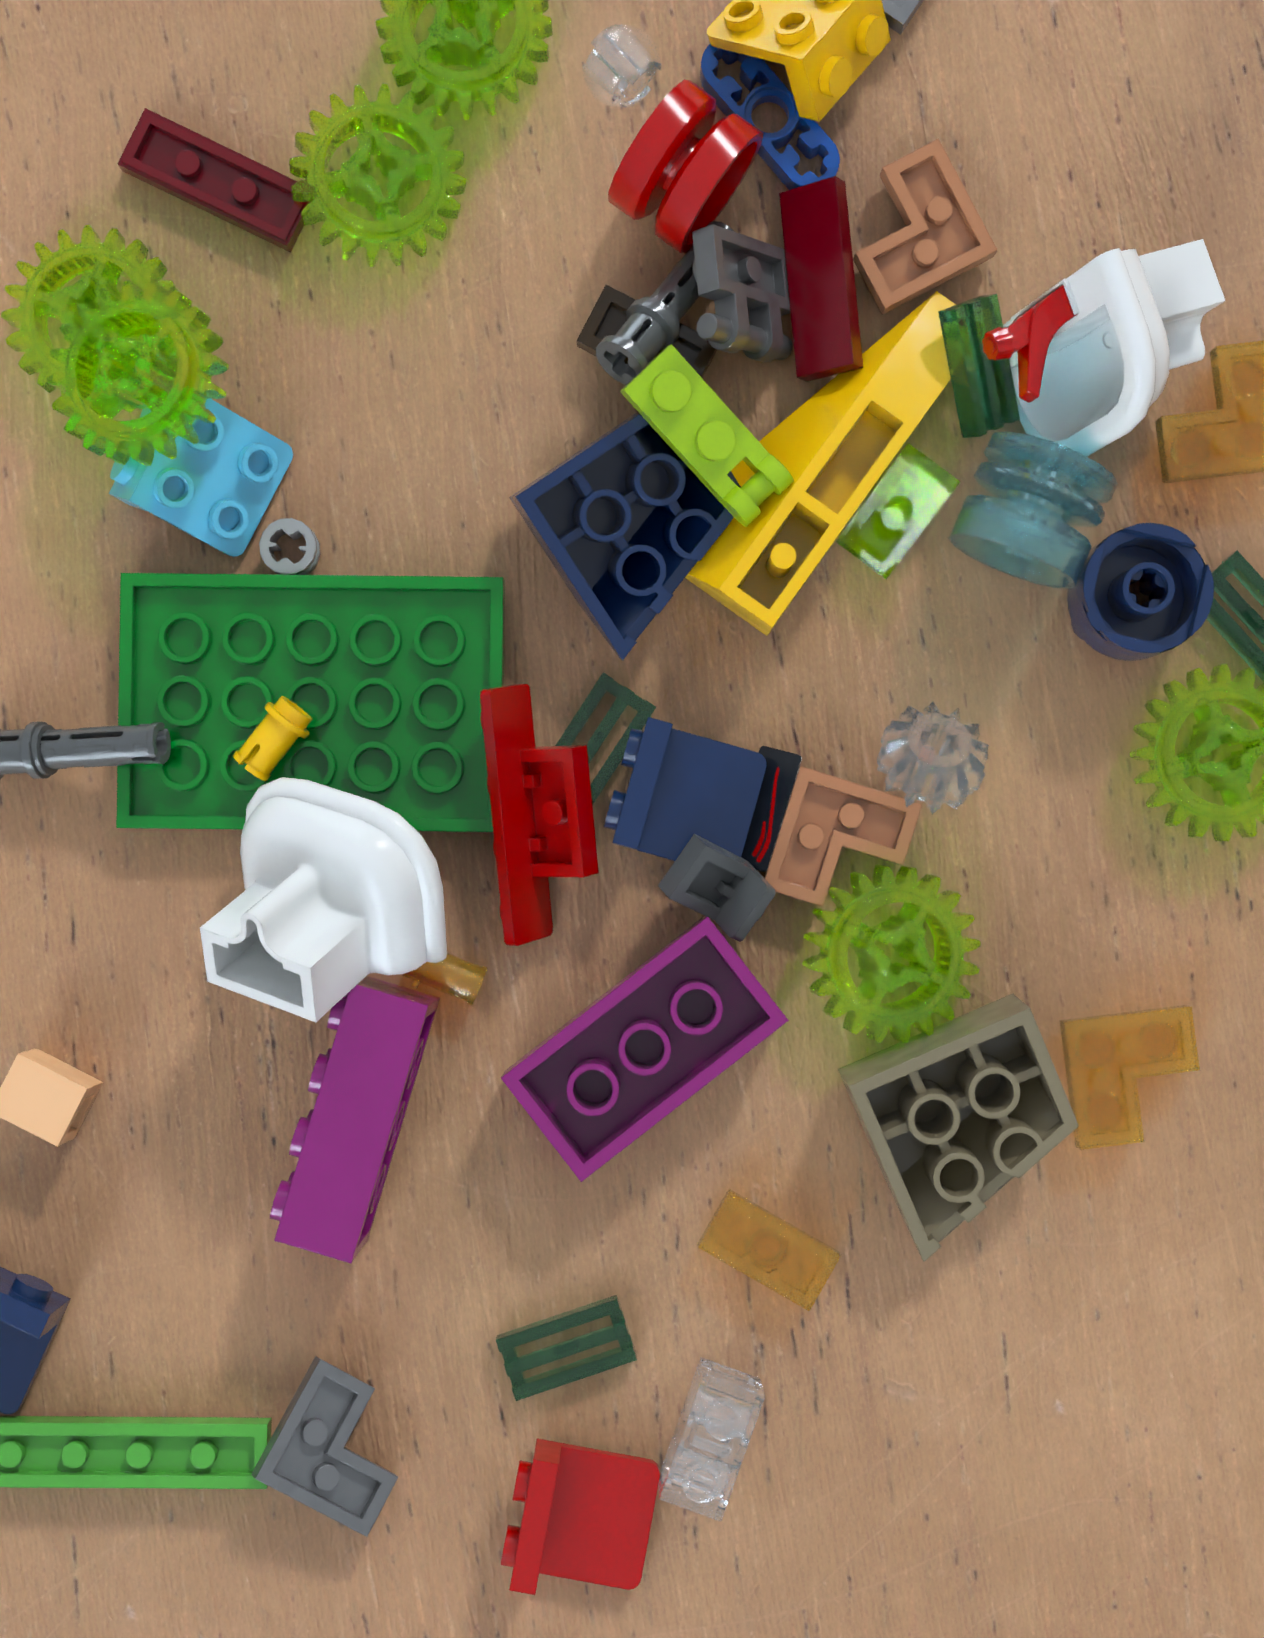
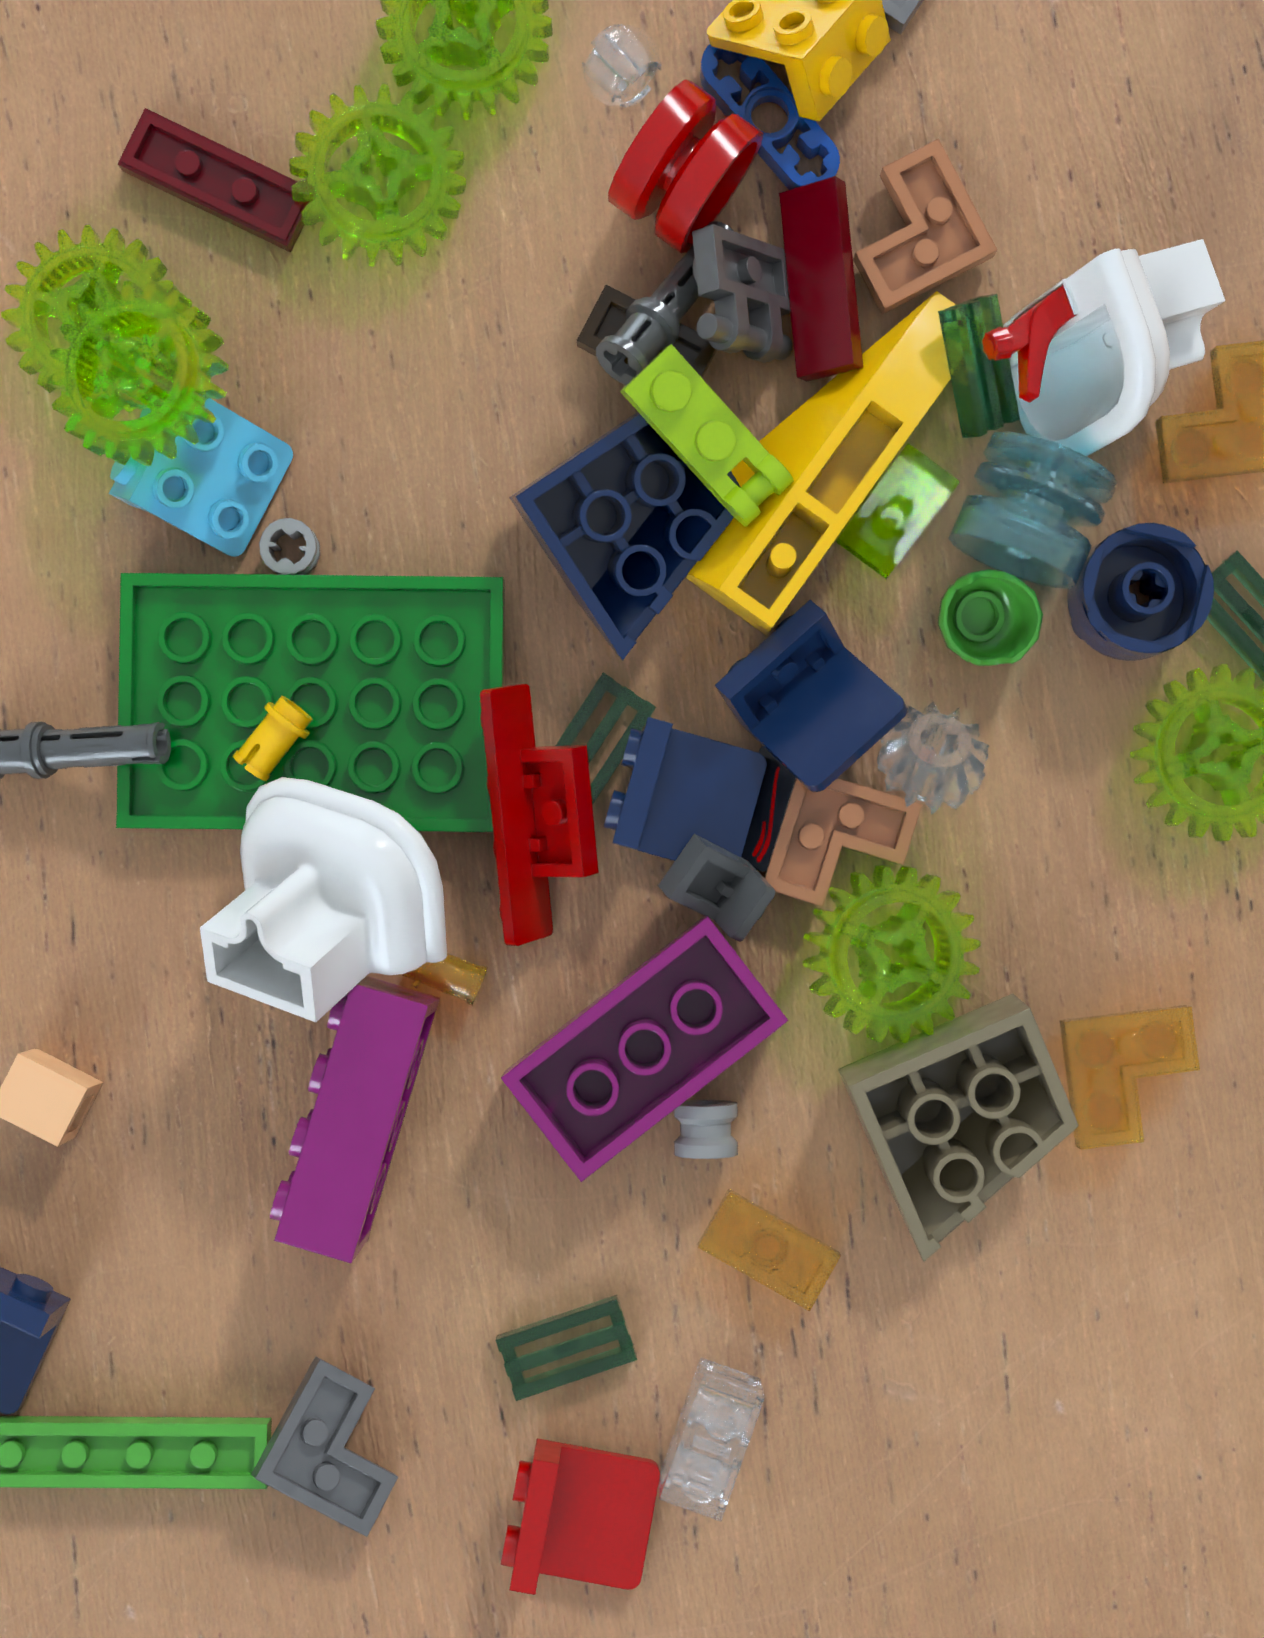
none -> light grey wheel [674,1100,738,1159]
none -> dark blue bracket [715,600,907,792]
none -> bright green hair [937,569,1043,666]

